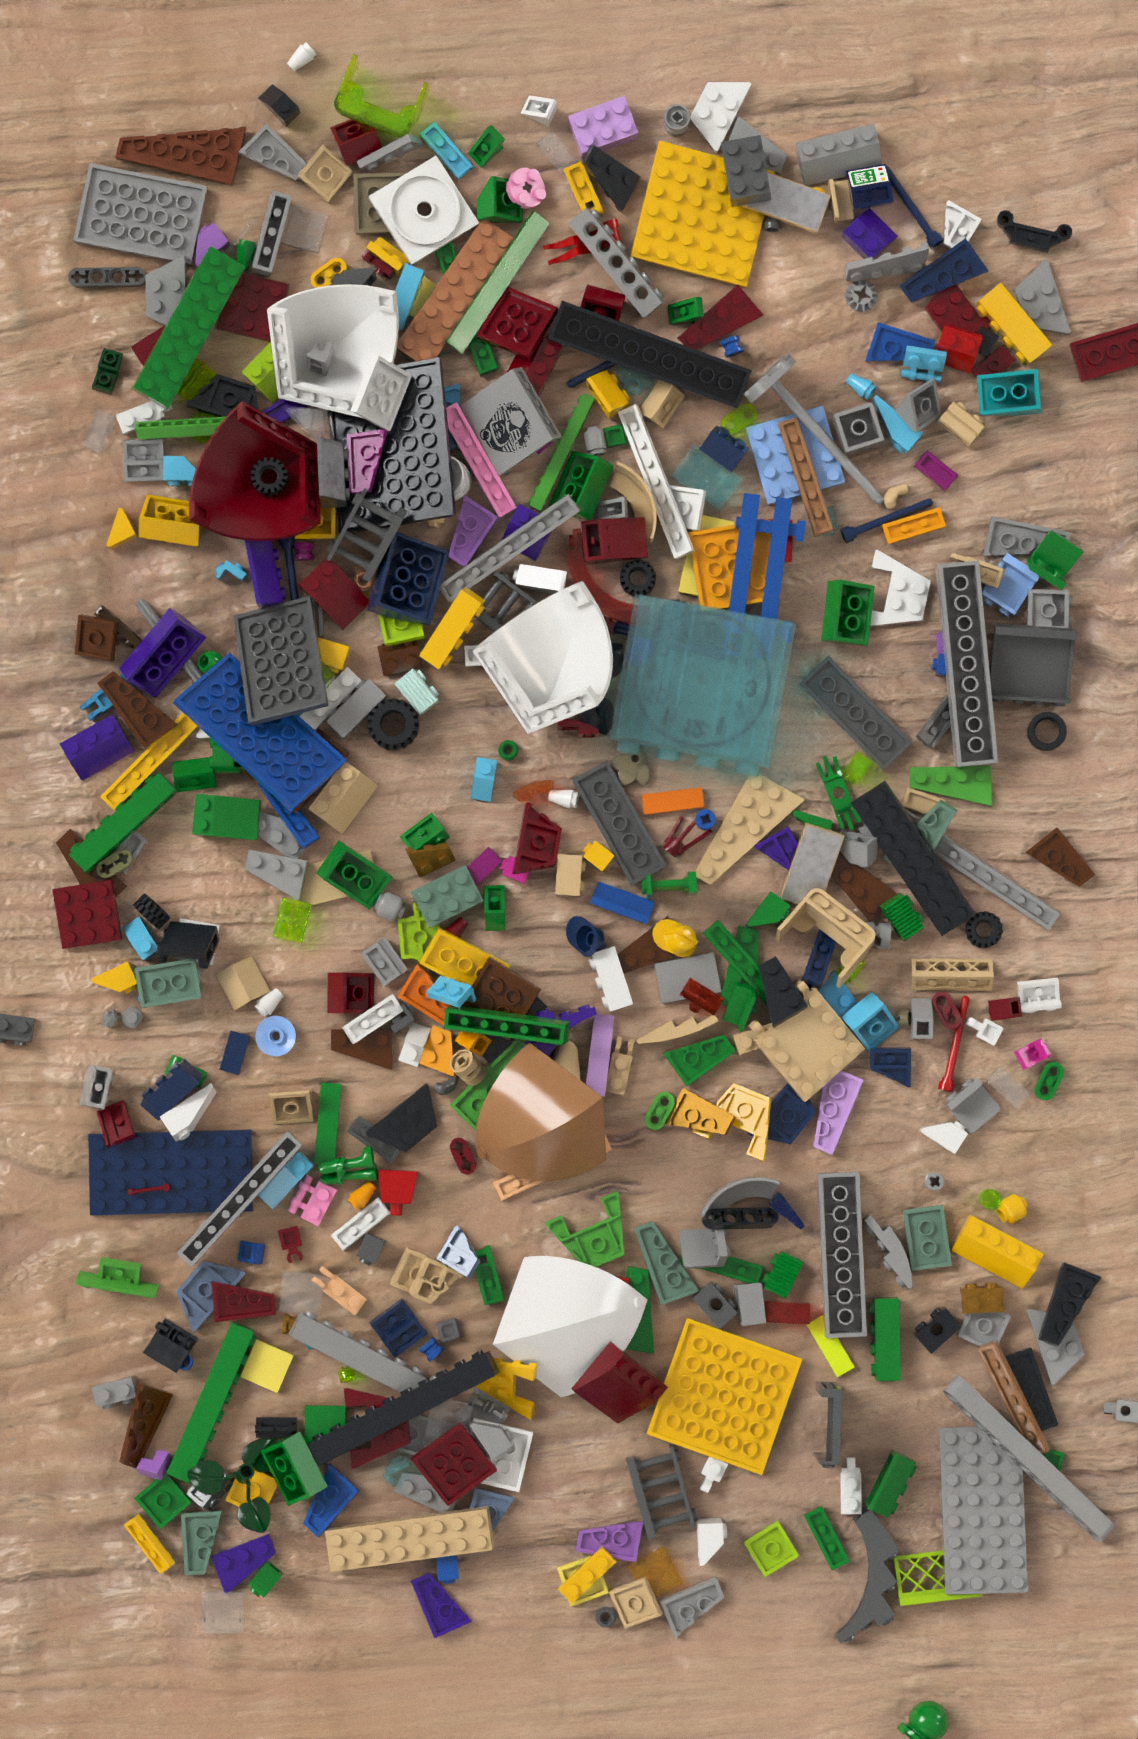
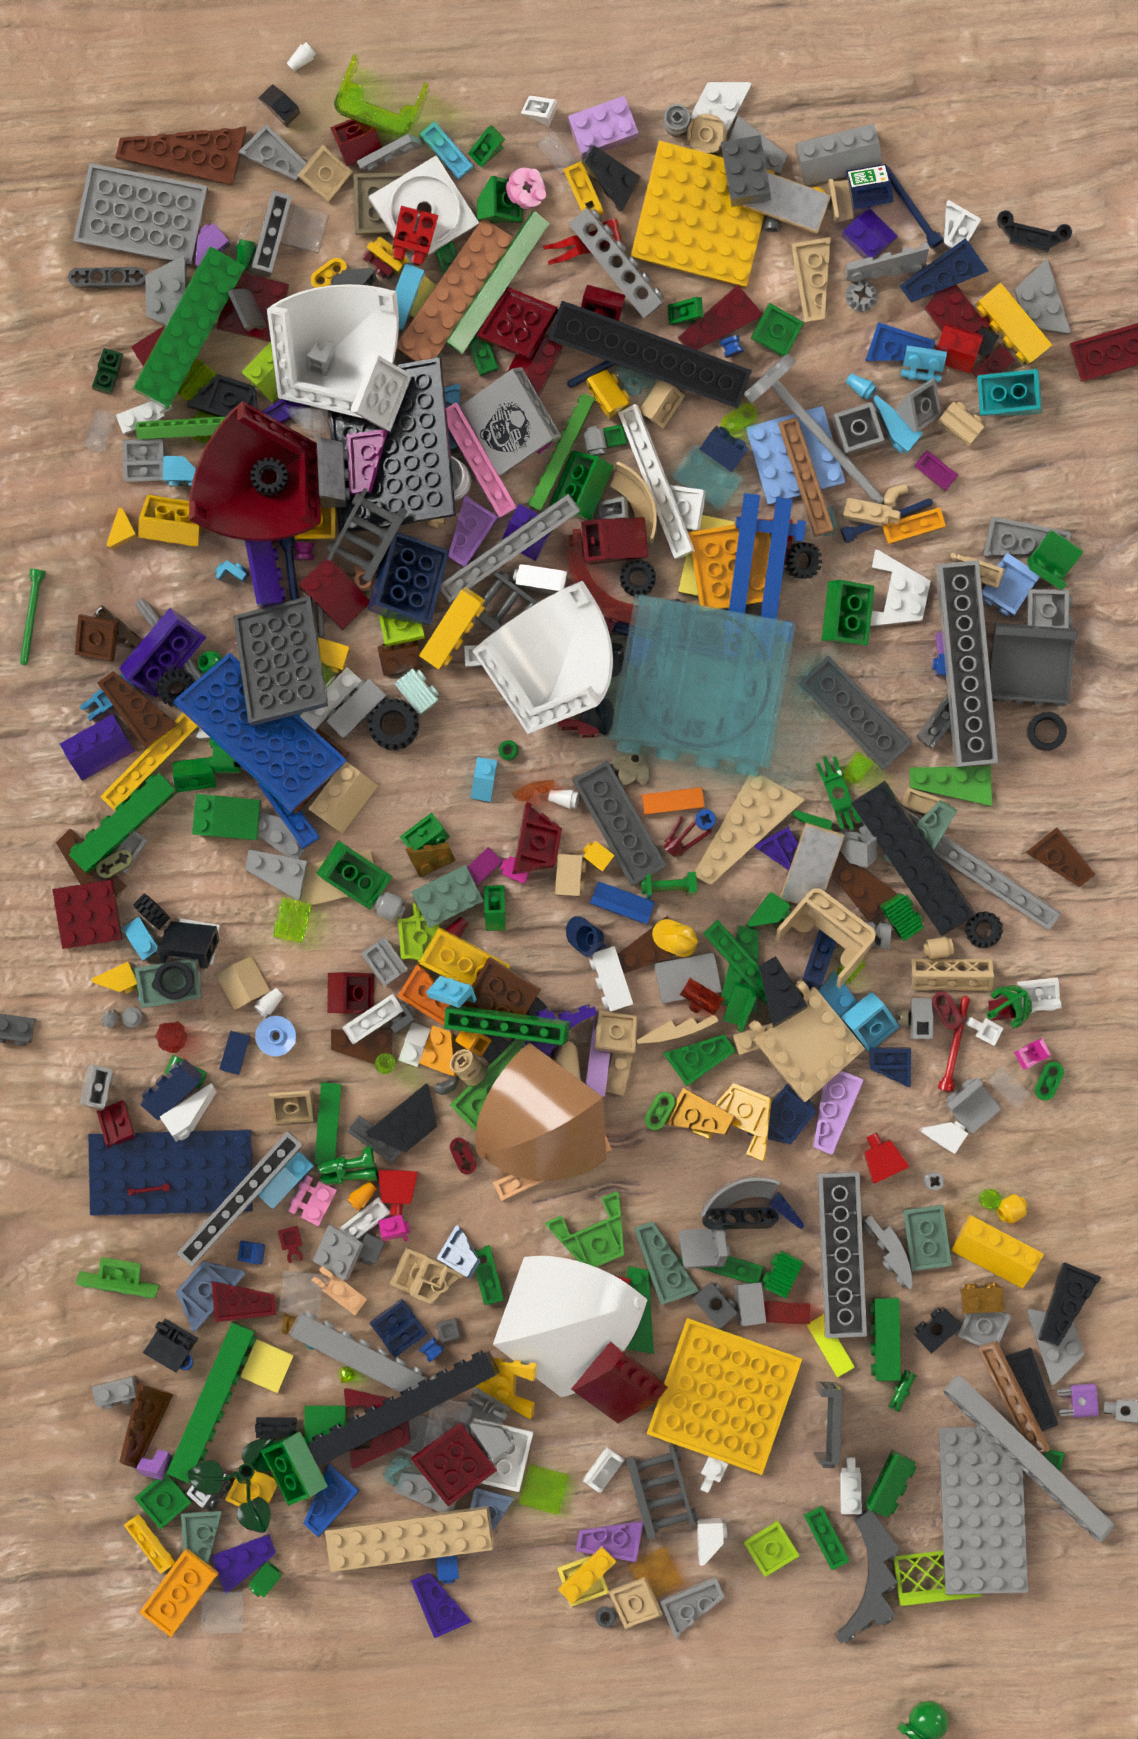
none -> green piece [20,568,46,665]
none -> light orange tile [139,1548,219,1637]
none -> black tyre [154,961,194,1000]
none -> clear red piece [155,1021,187,1053]
none -> black tyre [157,668,194,707]
none -> dark grey slope [228,289,267,331]
none -> light grey plate [313,1225,364,1280]
none -> clear neon green wheel [375,1053,396,1074]
none -> dark pink bracket [378,1215,411,1242]
none -> red hips [392,206,439,266]
none -> clear neon green plate [519,1463,569,1515]
none -> white hinge [583,1446,625,1493]
none -> tan tile [594,1010,637,1056]
none -> tan tile [687,114,727,154]
none -> green tile [750,303,804,357]
none -> black tyre [784,542,823,579]
none -> tan wing [791,237,831,324]
none -> tan hinge [843,498,901,527]
none -> red torso [864,1132,909,1184]
none -> green pin [888,1369,917,1412]
none -> tan brick [923,937,954,960]
none -> green helmet [986,985,1032,1029]
none -> medium lavender piece [1057,1383,1099,1418]

